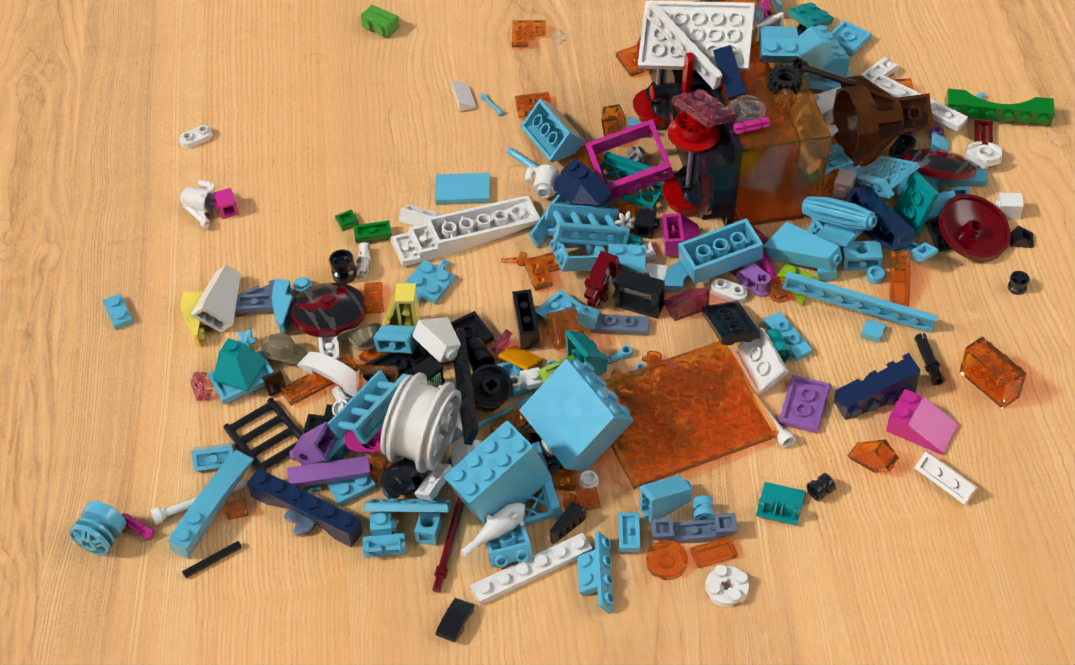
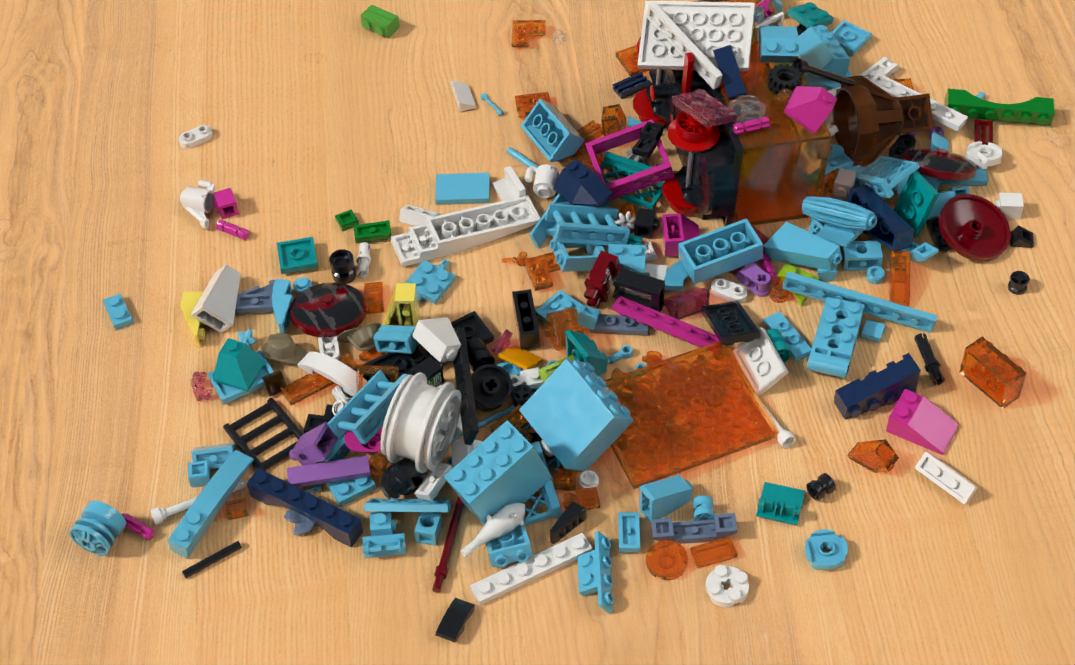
medium lavender tile [779,375,831,434] -> none
none -> medium azure slope [188,460,211,487]
none -> dark pink axle [216,219,249,240]
none -> teal plate [277,237,318,274]
none -> white panel [492,166,526,201]
none -> black wheel [512,384,532,409]
none -> clear orange tile [577,120,605,150]
none -> dark pink plate [612,296,724,354]
none -> dark blue tile [613,72,651,99]
none -> black slope [632,121,664,158]
none -> dark pink slope [784,86,837,134]
none -> medium azure plate [804,529,848,570]
none -> medium azure hinge [807,296,865,379]

